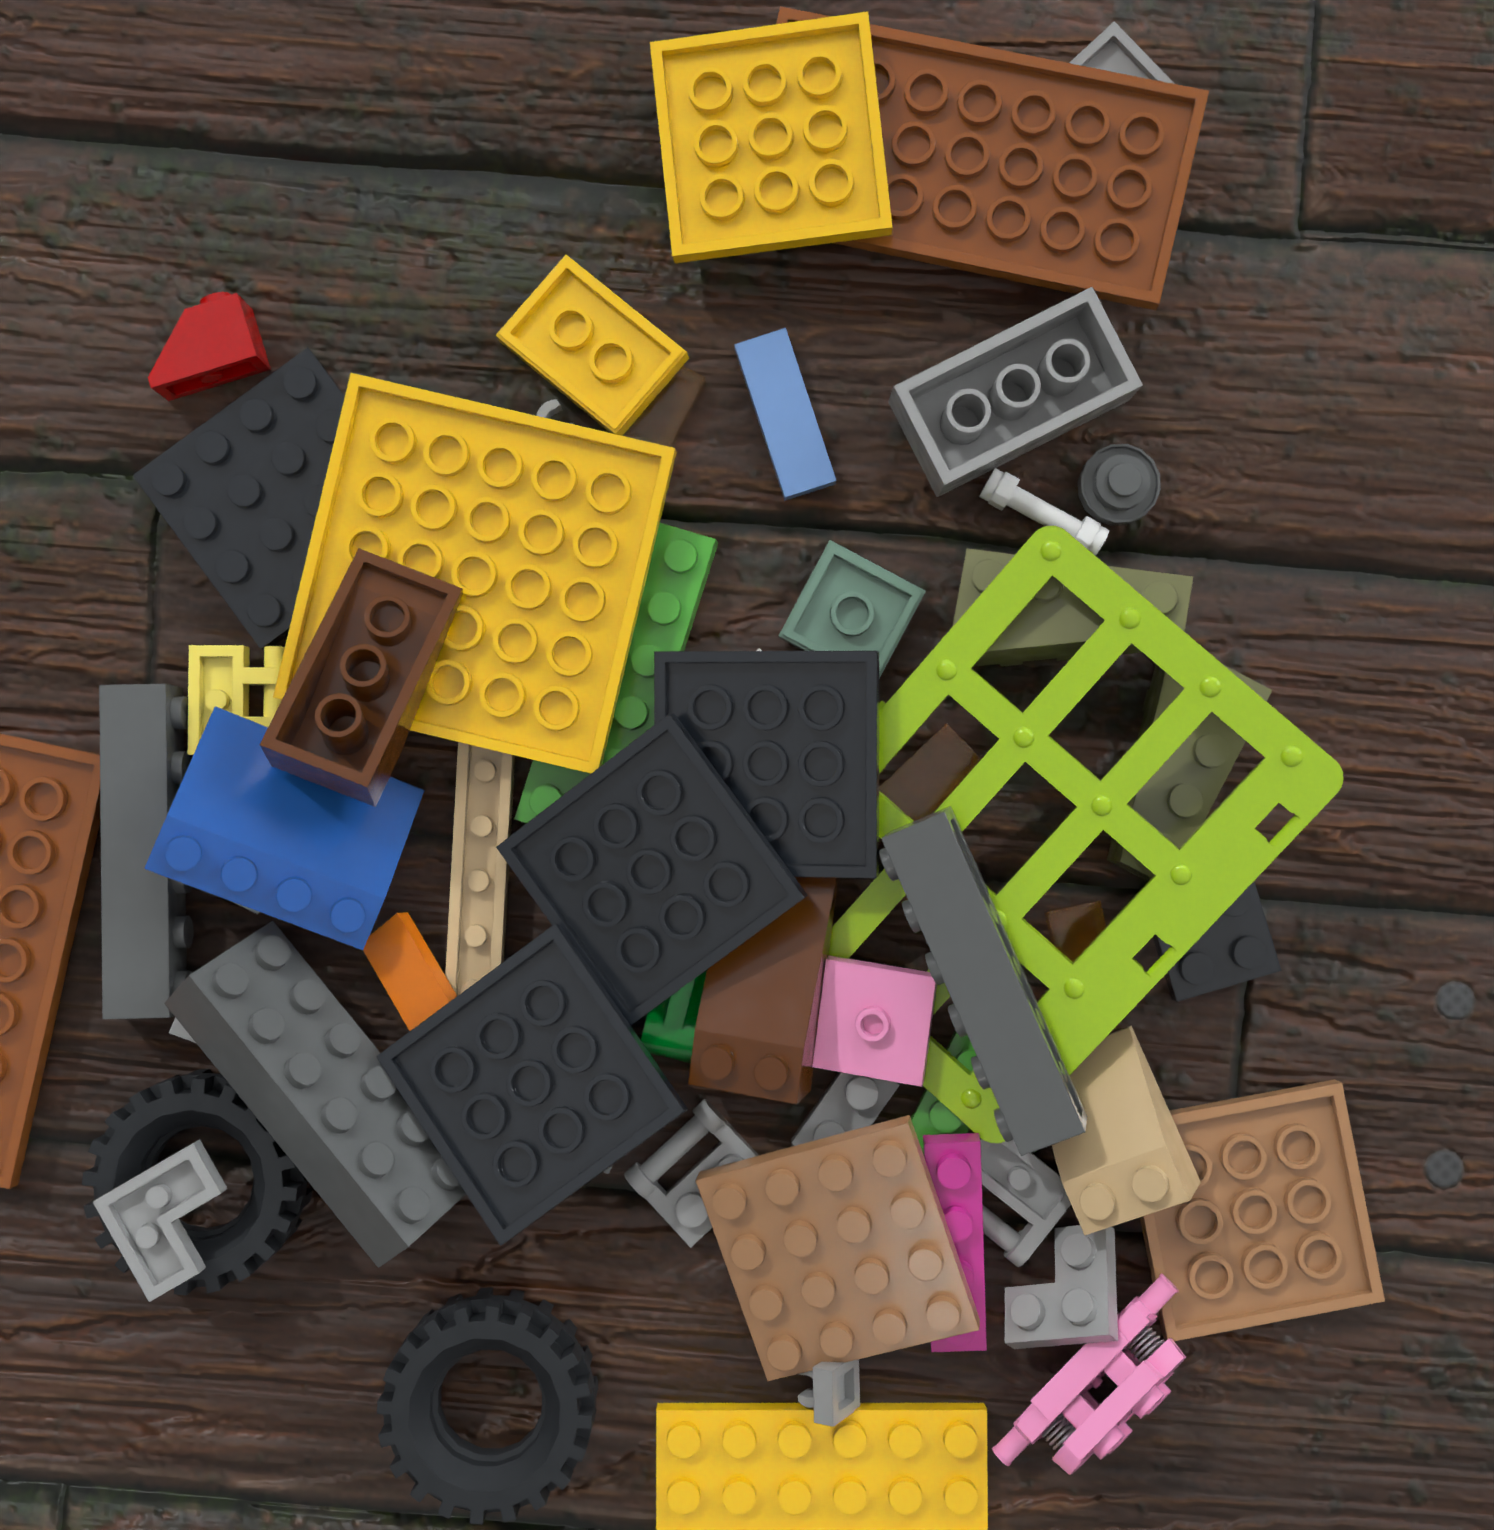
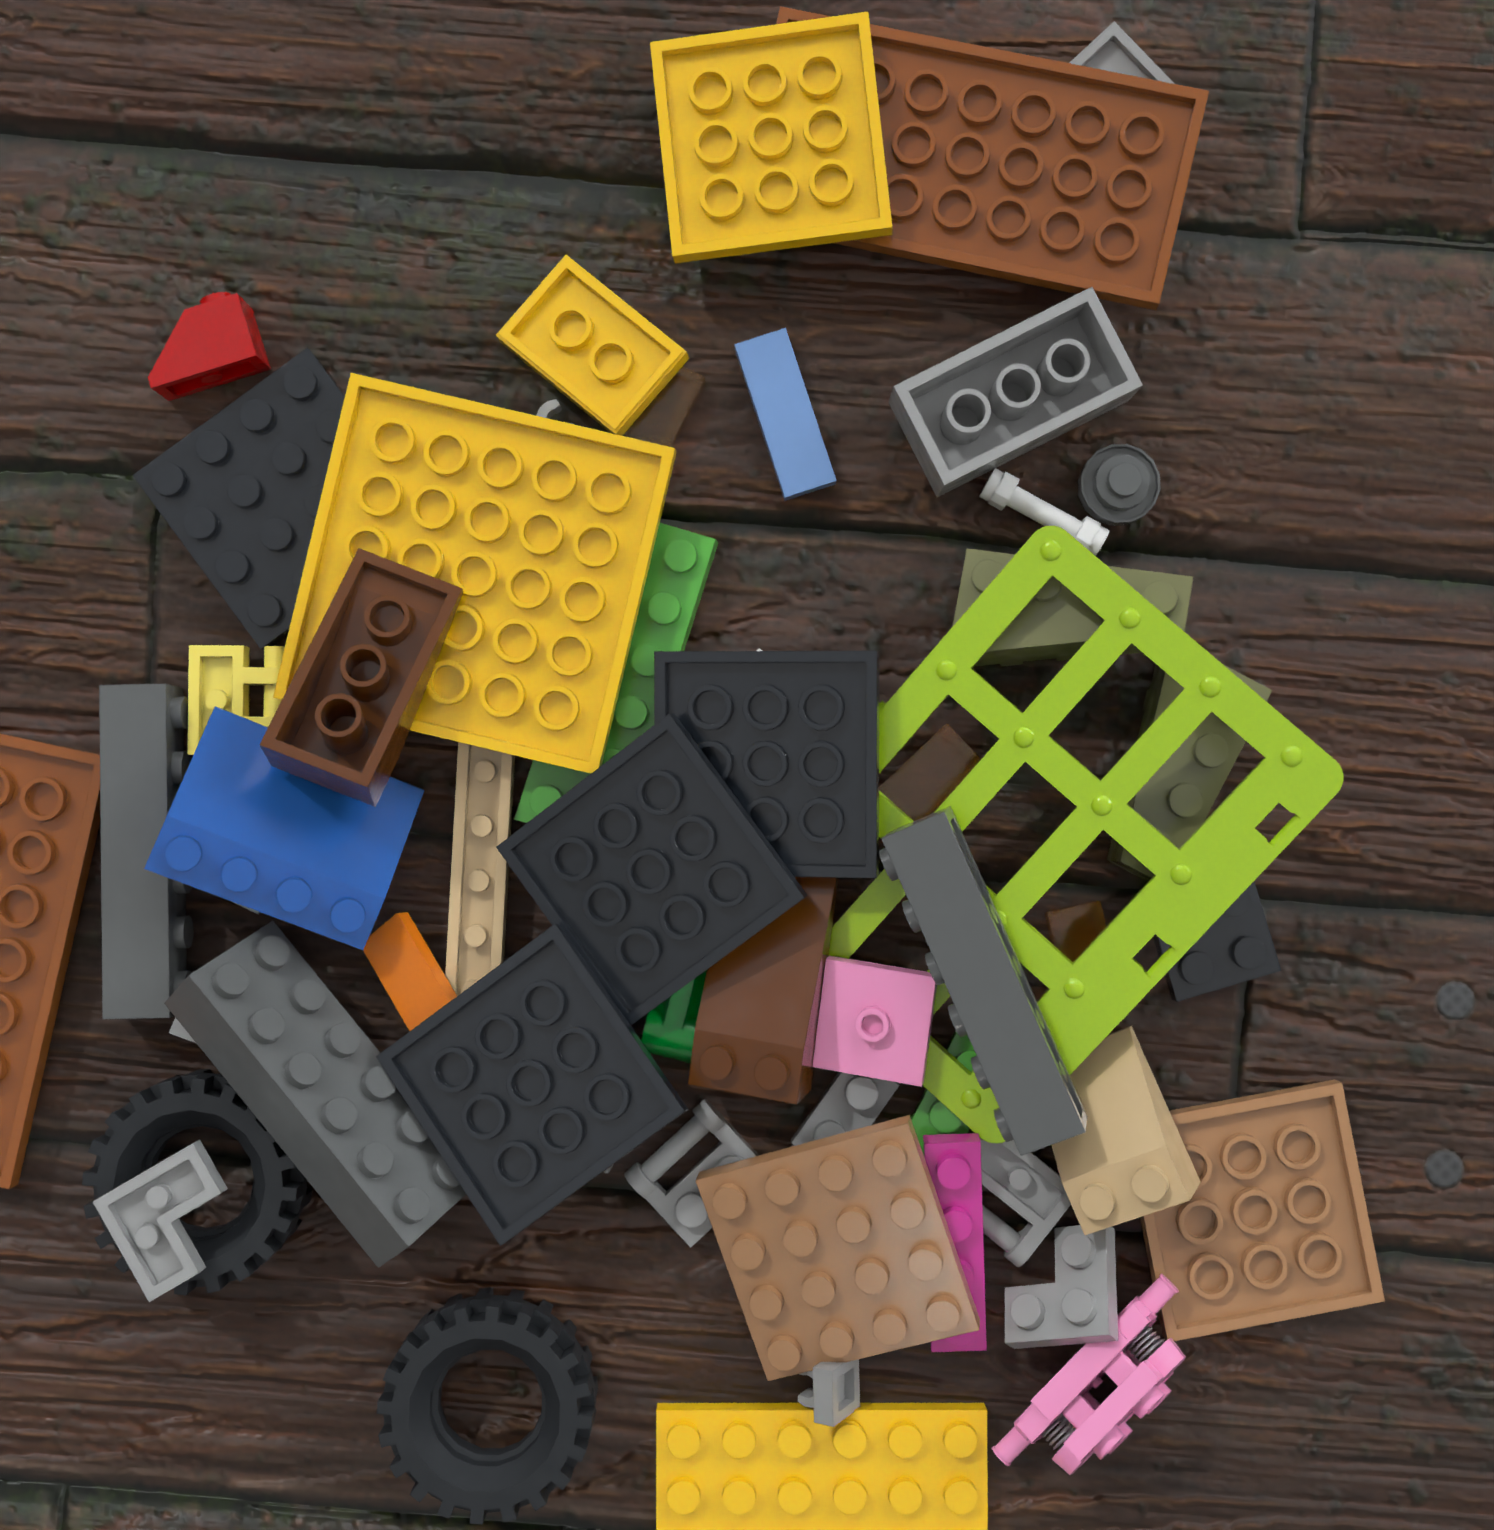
sand green plate [778,540,926,678] -> none

